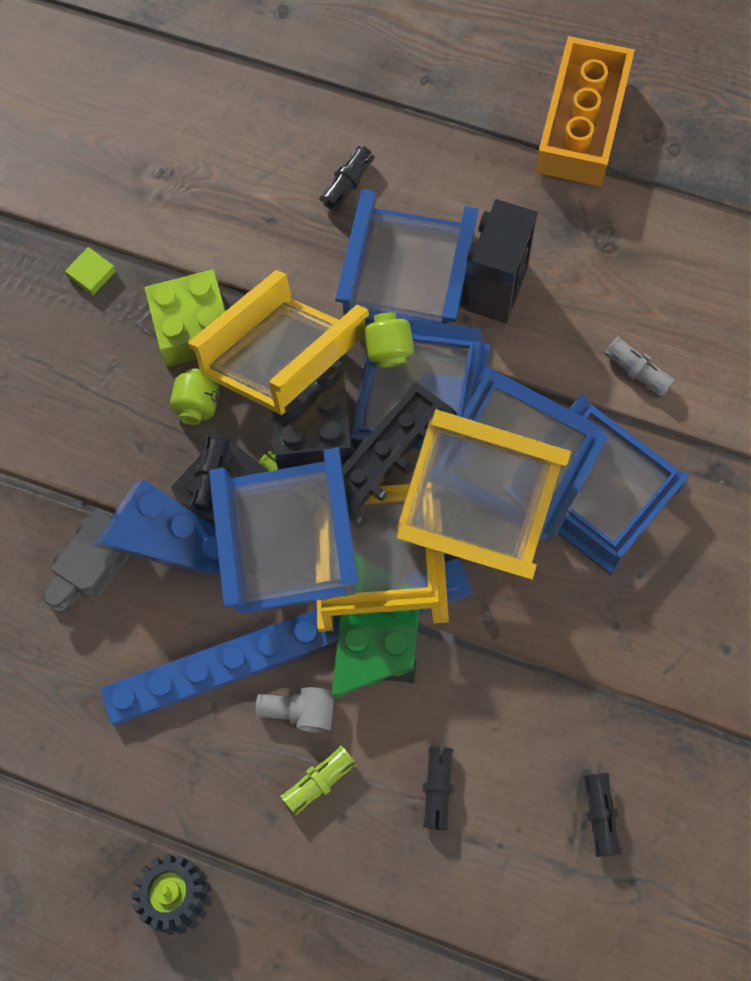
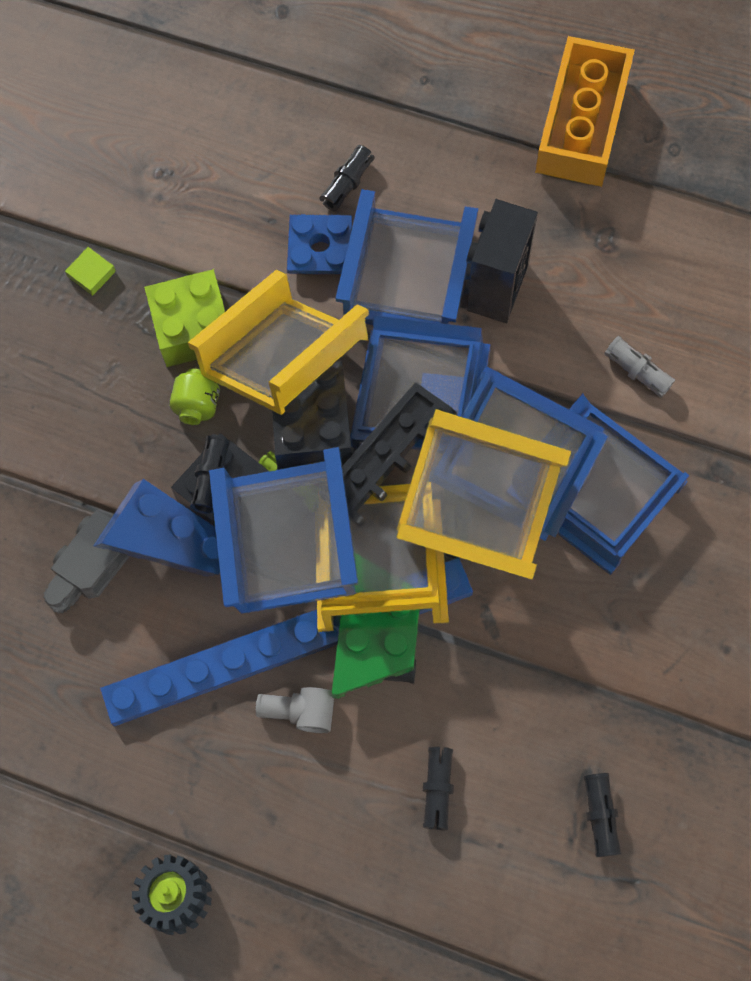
lime pin [280,746,357,816] -> none
lime head [363,312,414,368] -> none
none -> blue piece [287,214,352,274]

